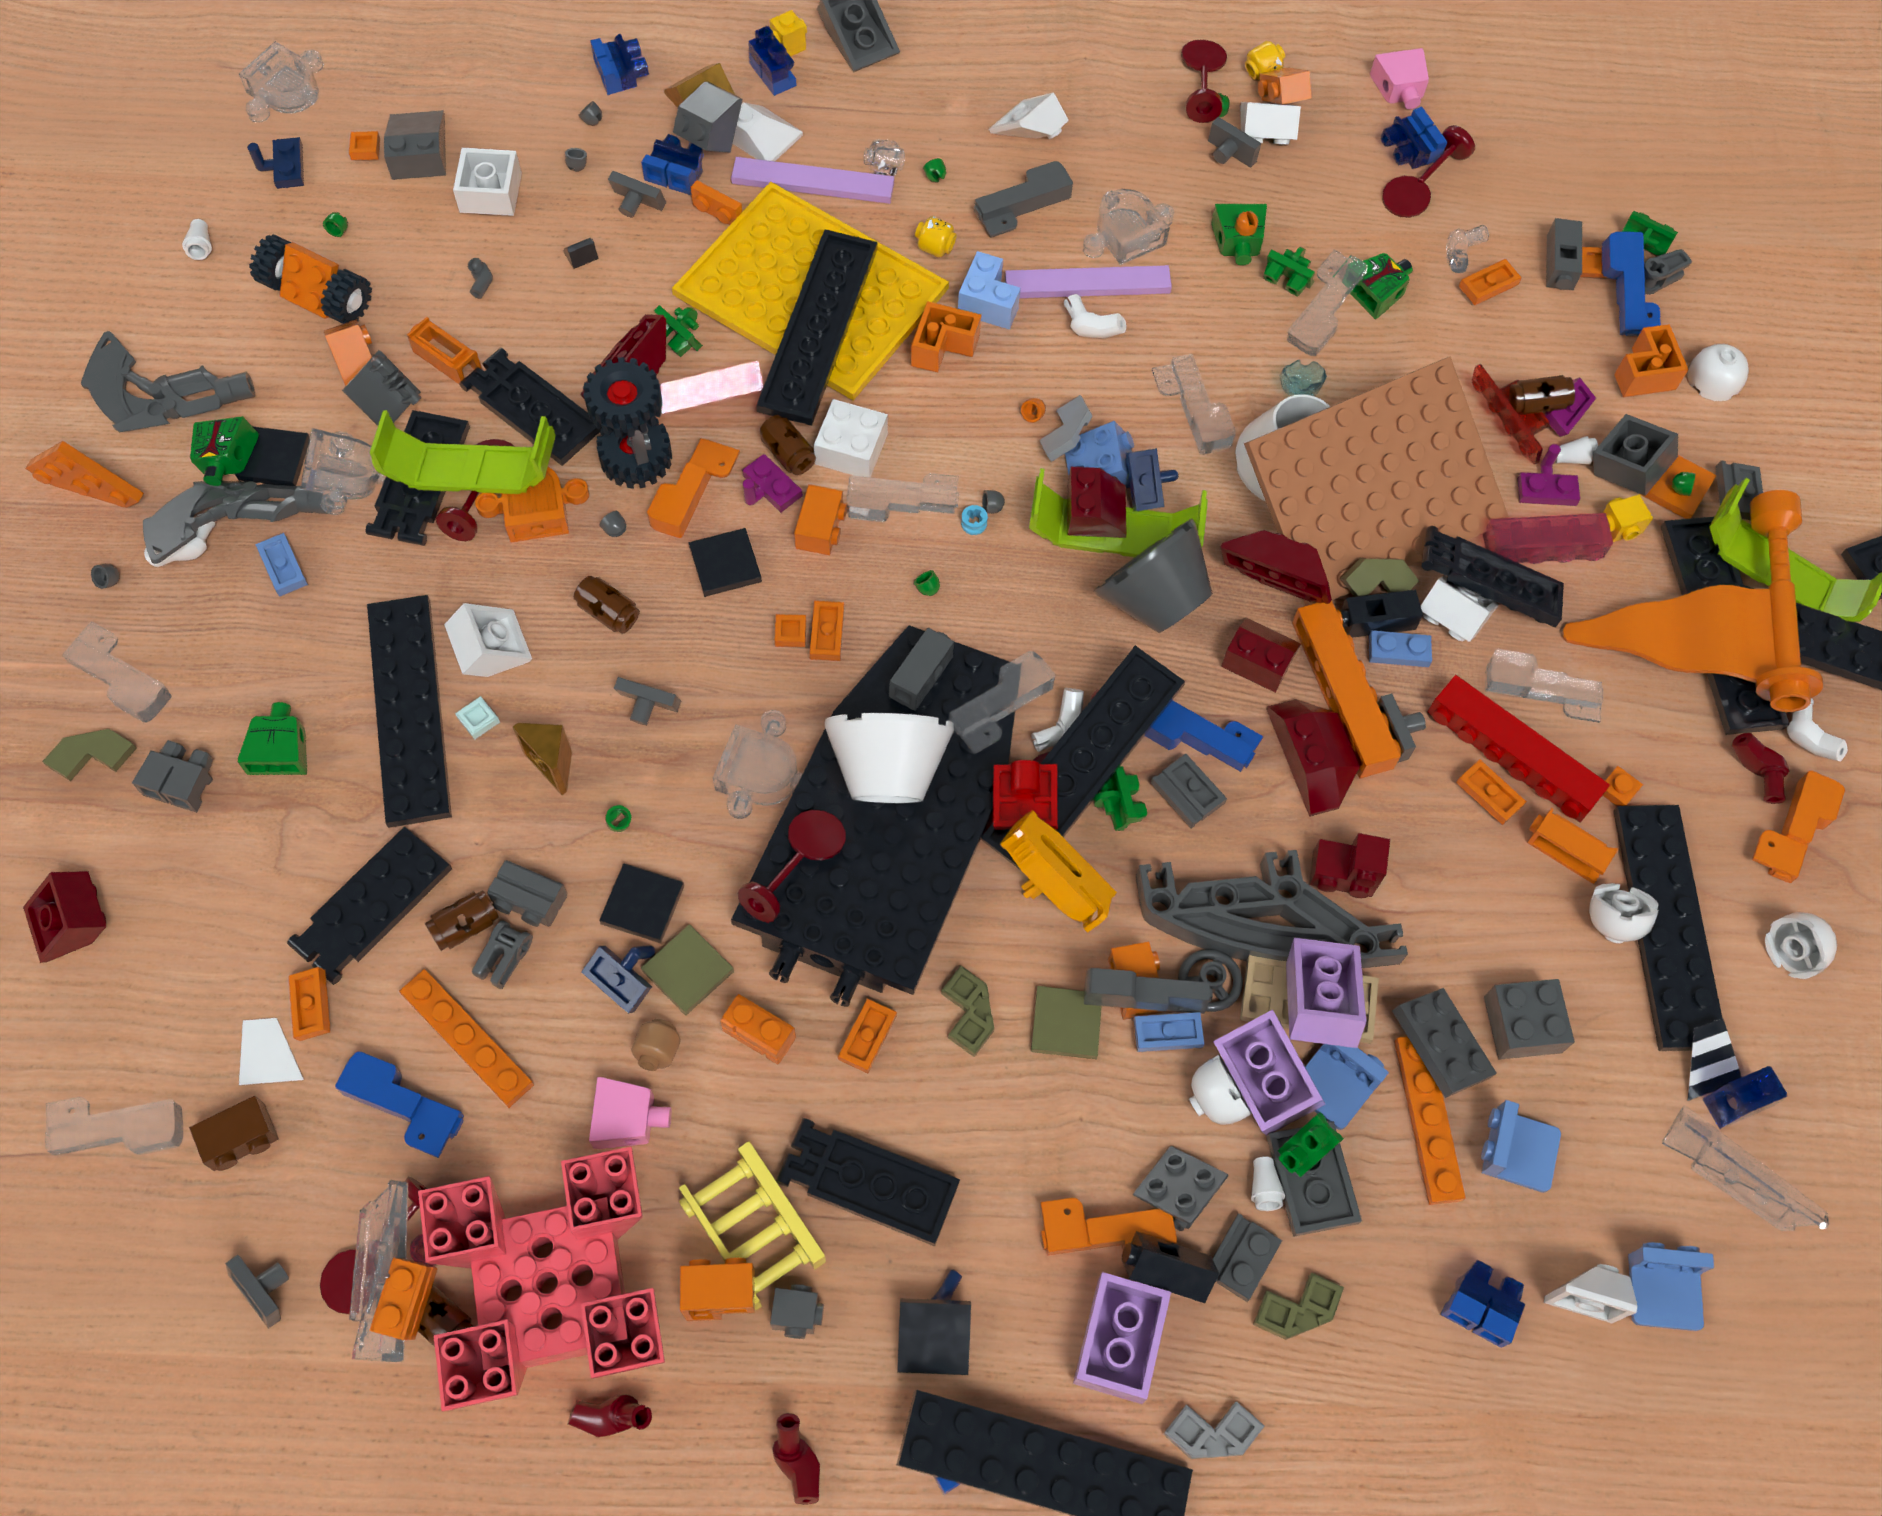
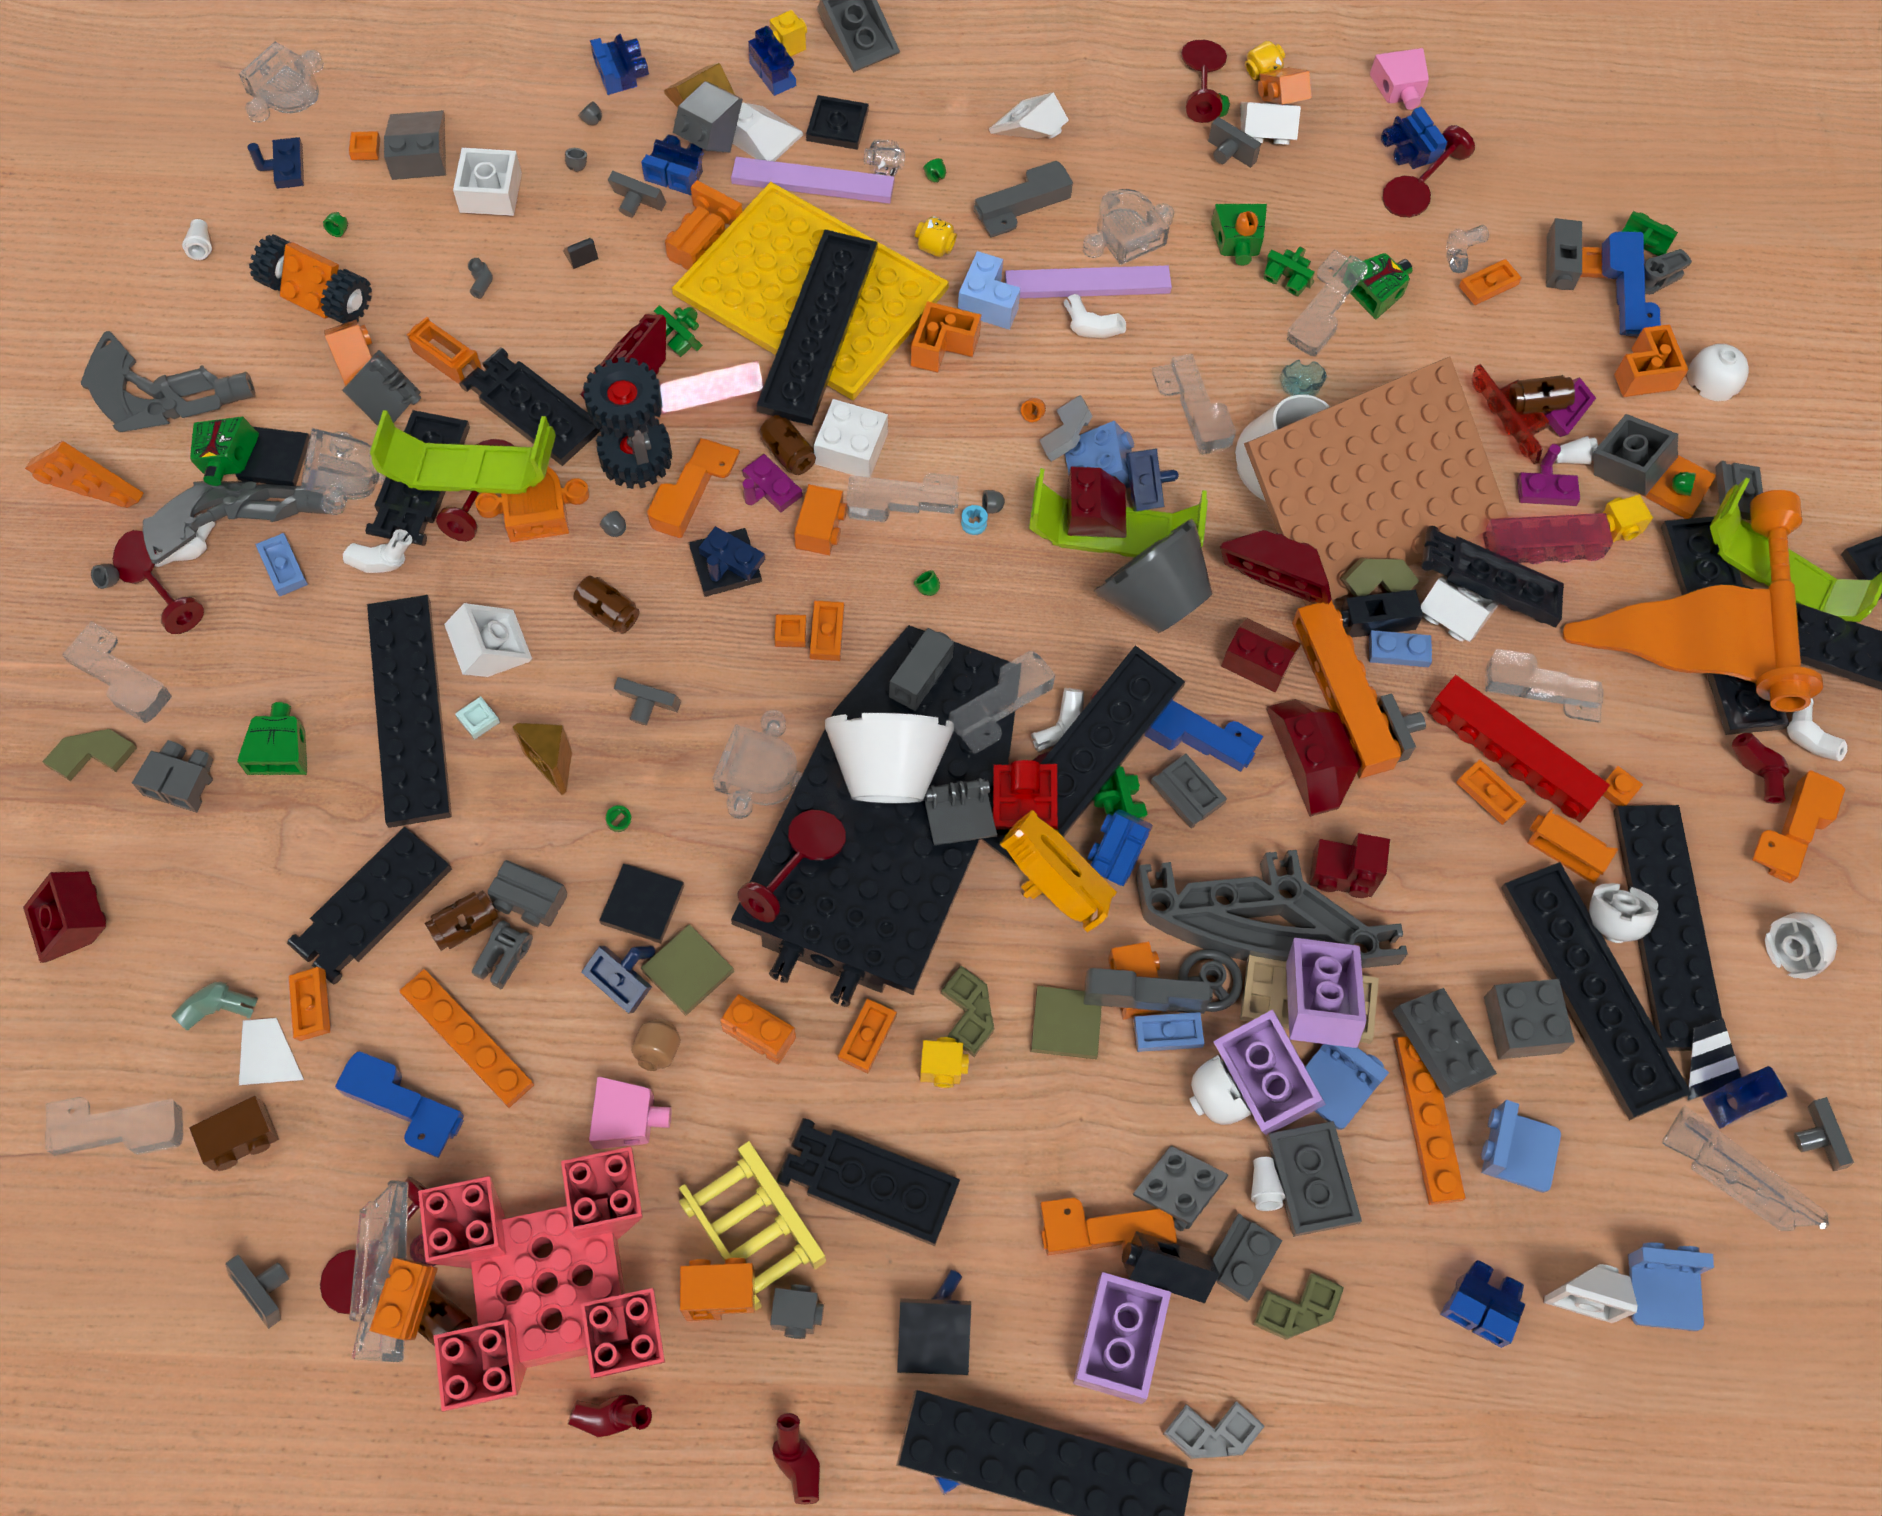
green hips [1277,1112,1344,1177] -> none
none -> dark red piece [112,530,204,634]
none -> sand green arm [171,982,258,1031]
none -> white arm [343,529,412,573]
none -> orange brick [665,206,725,270]
none -> dark blue plate [699,526,766,582]
none -> black tile [806,95,869,150]
none -> yellow brick [920,1037,969,1088]
none -> dark grey hinge [924,778,997,845]
none -> blue brick [1087,809,1153,886]
none -> black plate [1501,862,1692,1121]
none -> dark grey tile [1794,1097,1854,1171]

